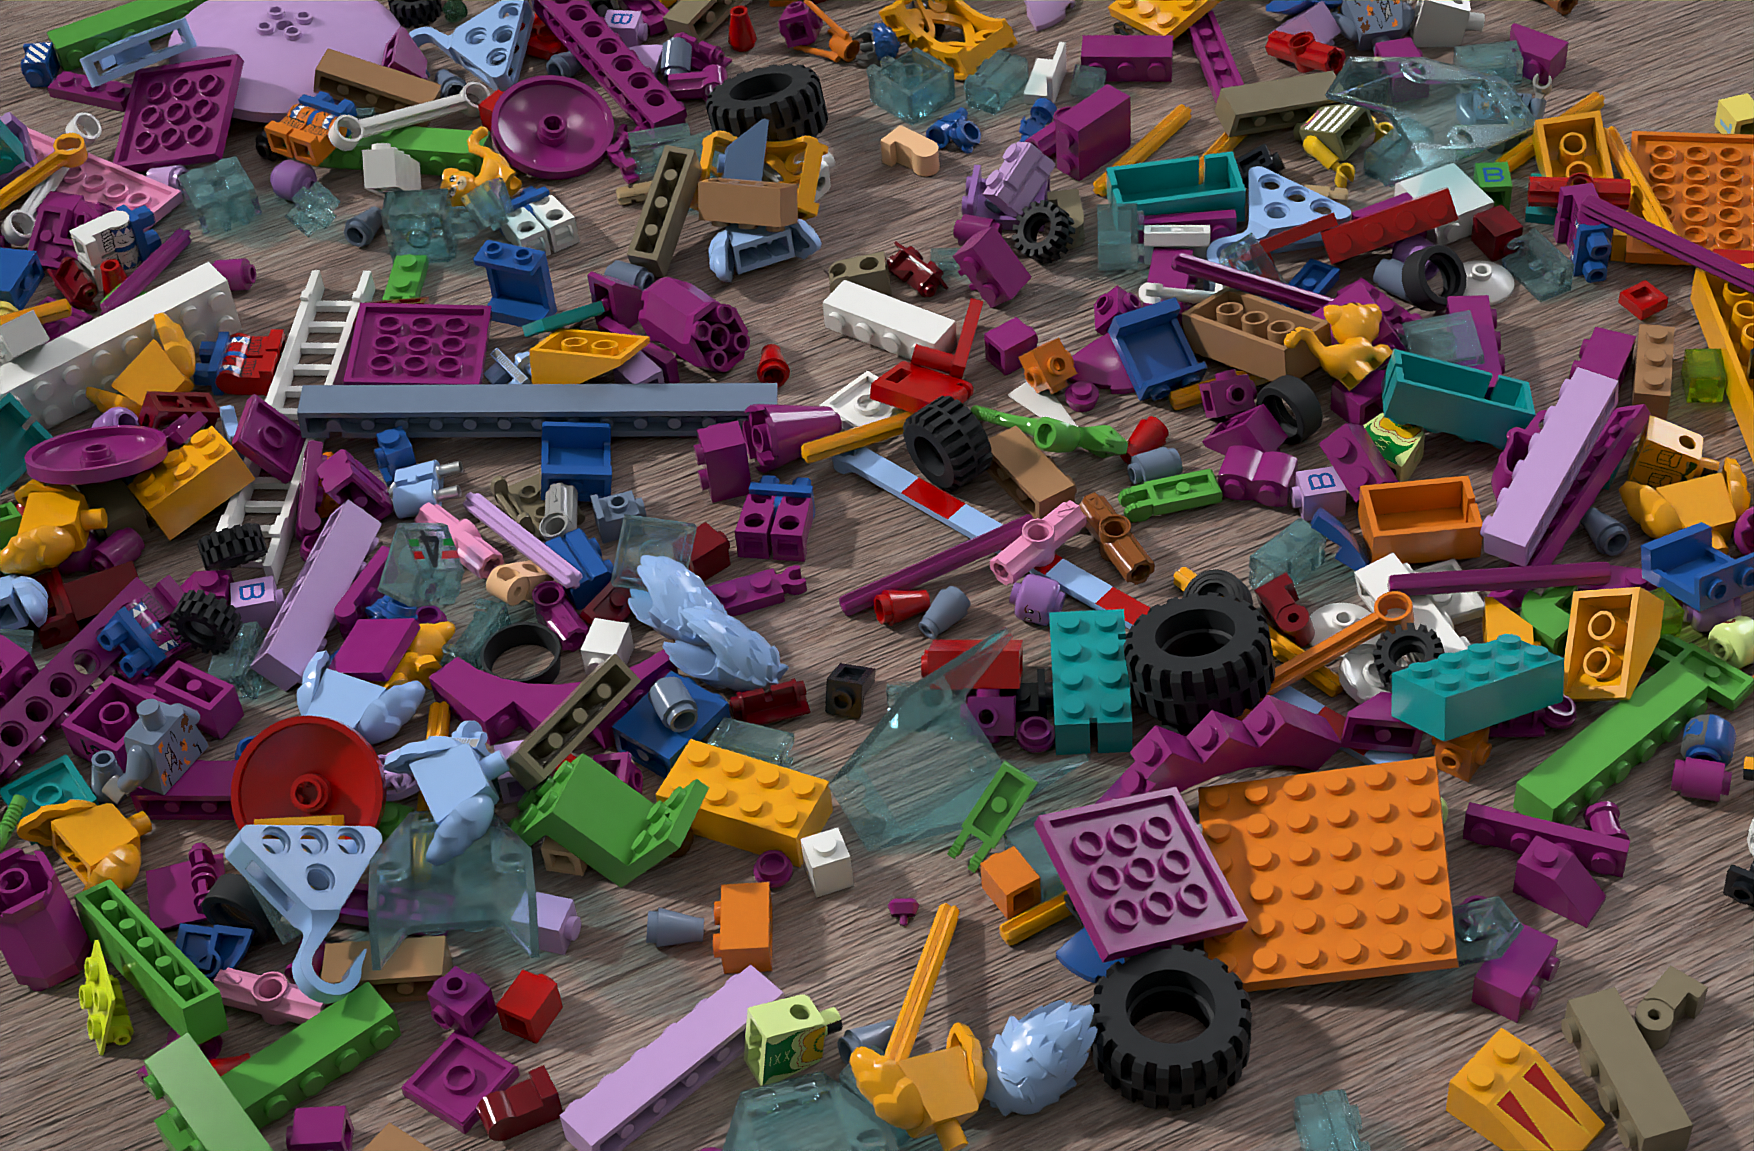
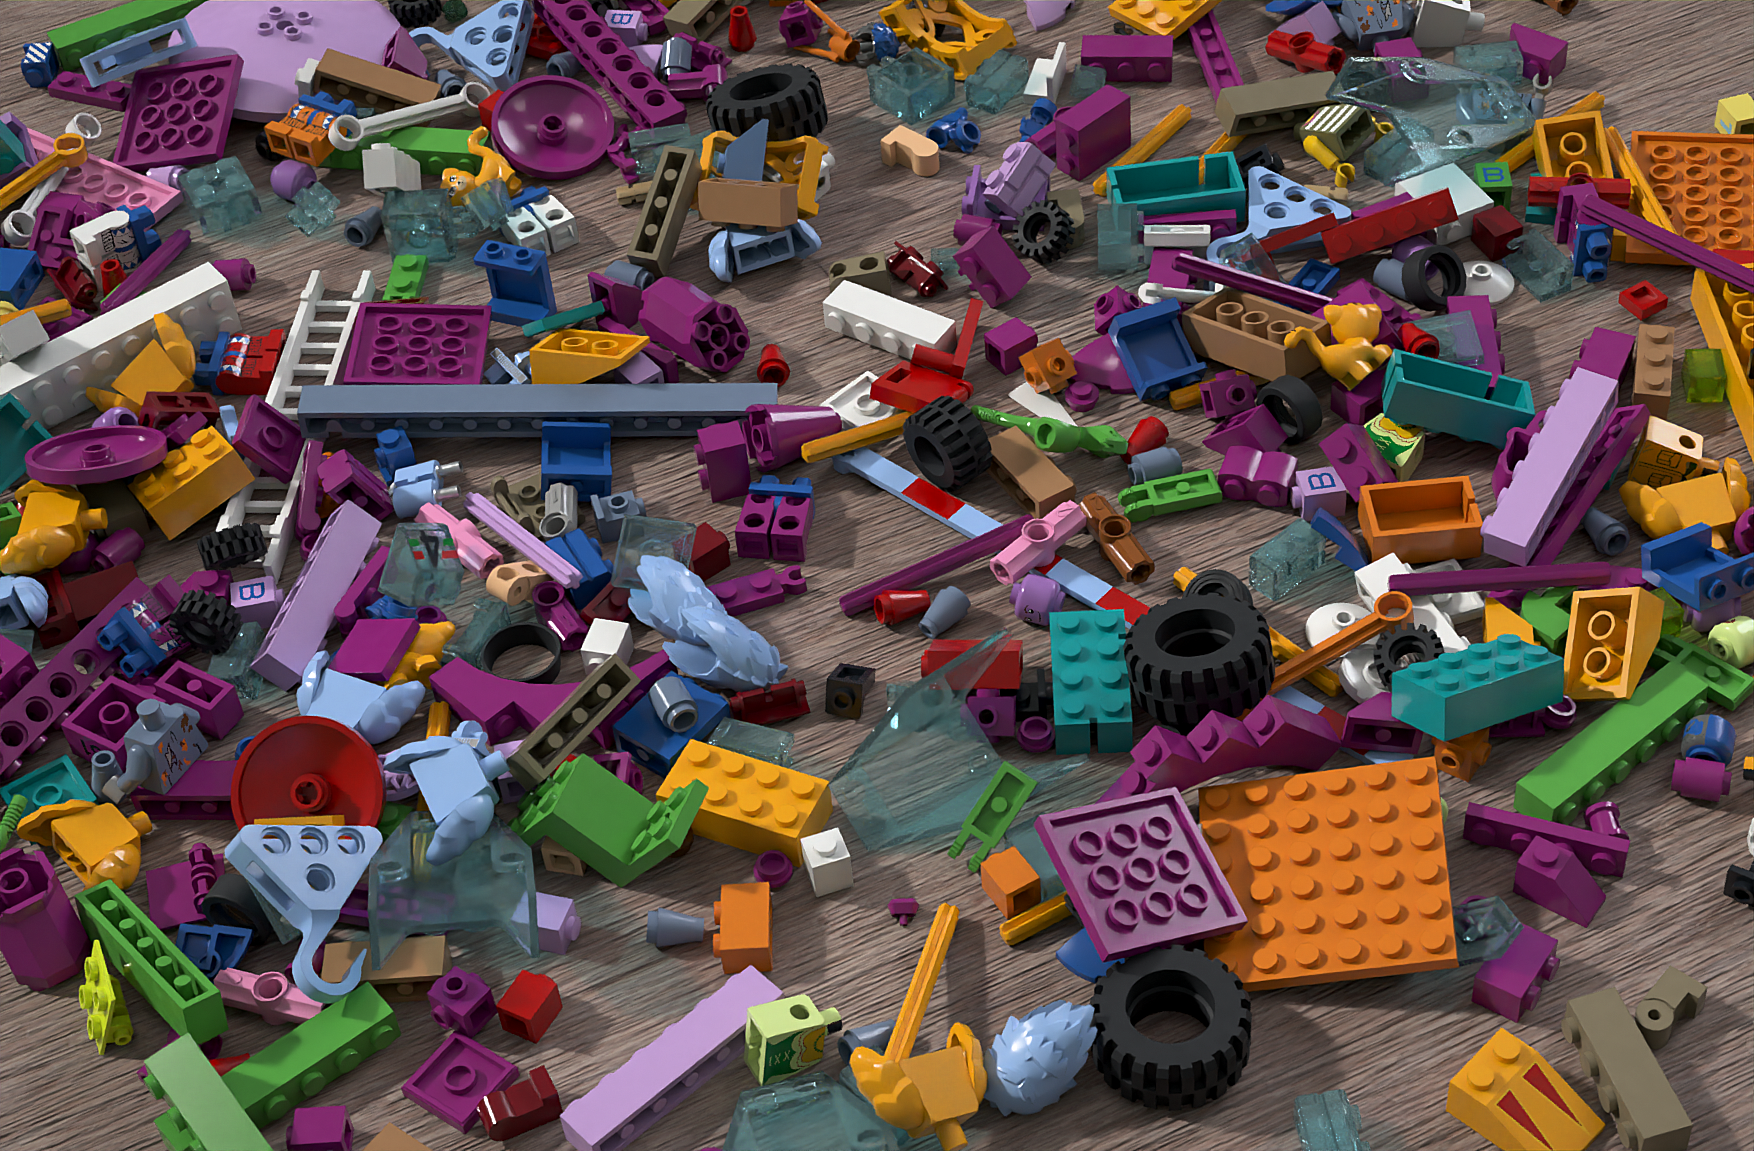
dark red leg [1254,572,1315,648] -> none
none -> white plate [294,58,320,99]
none -> red cone [1397,323,1440,359]

